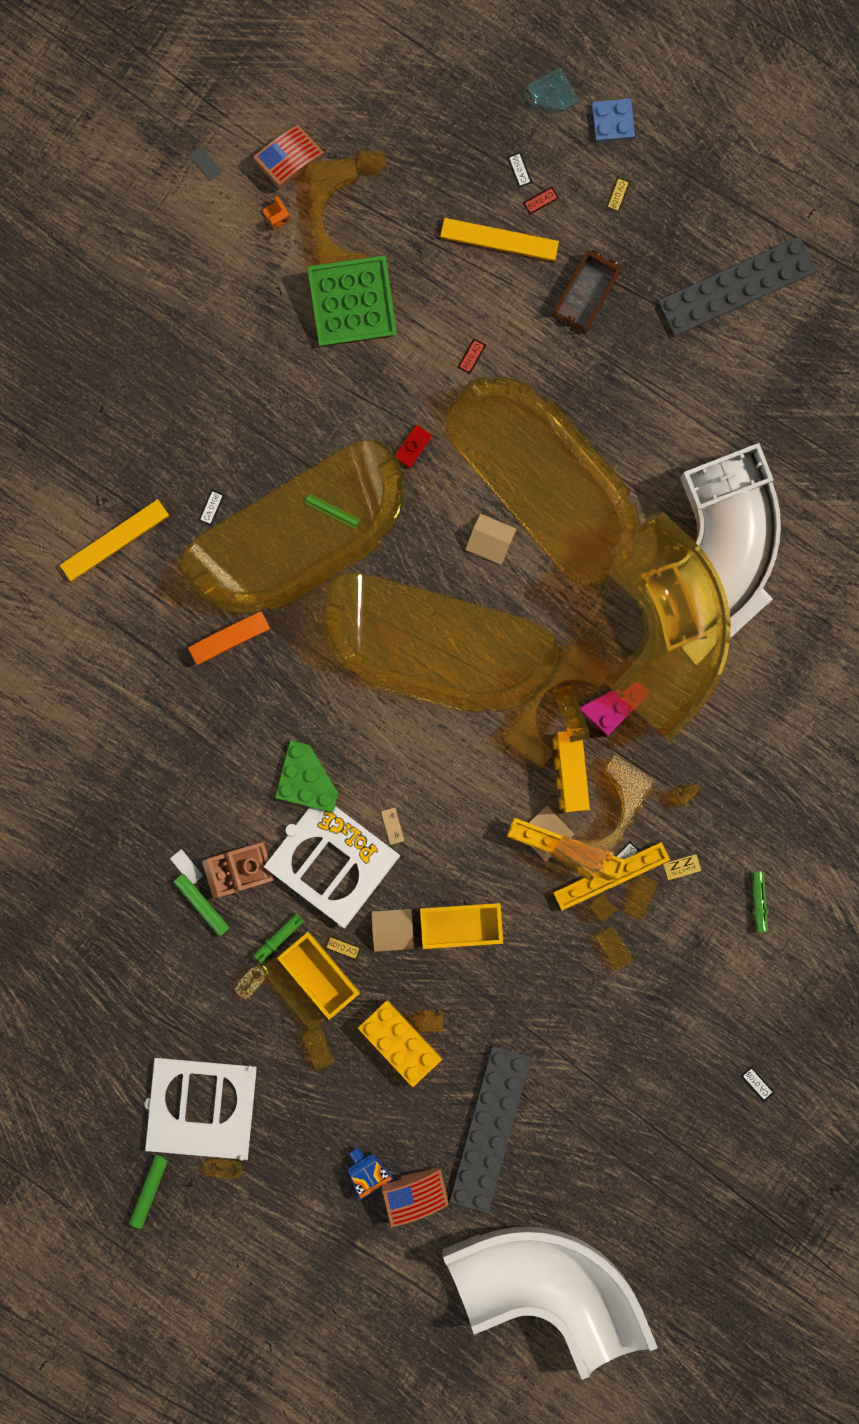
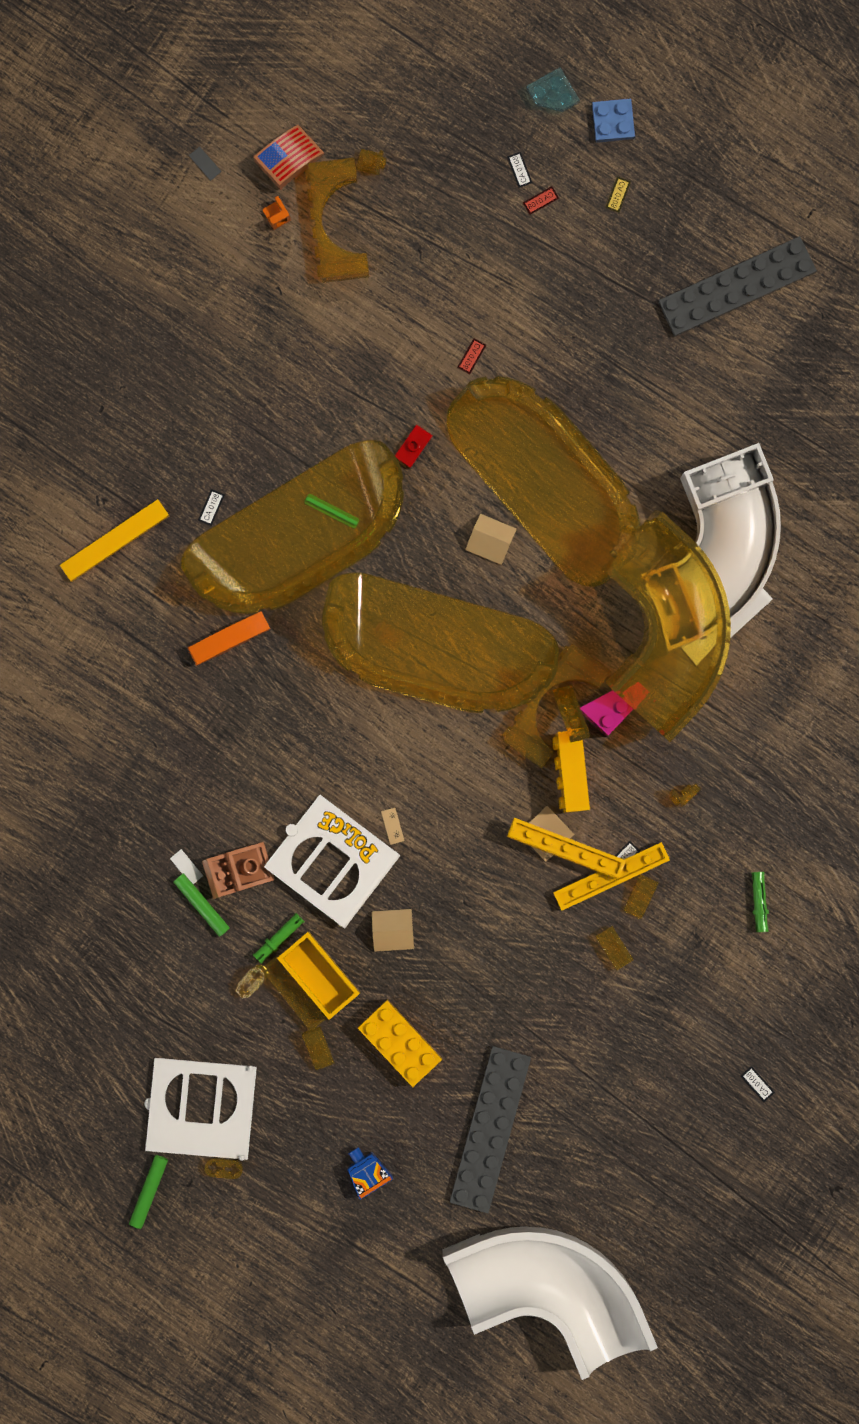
bright green plate [275,740,339,813] -> none
bright green plate [307,255,397,346] -> none
clear yellow sticker [324,935,362,961] -> none
slope [382,1168,449,1228] -> none
clear yellow brick [415,1010,443,1032] -> none
yellow piece [420,903,503,949] -> none
yellow tile [440,218,559,262] -> none
clear yellow arch [550,754,655,882] -> none
clear door [552,250,622,334] -> none
clear yellow panel [588,894,617,922] -> none
clear yellow sticker [663,854,701,880] -> none

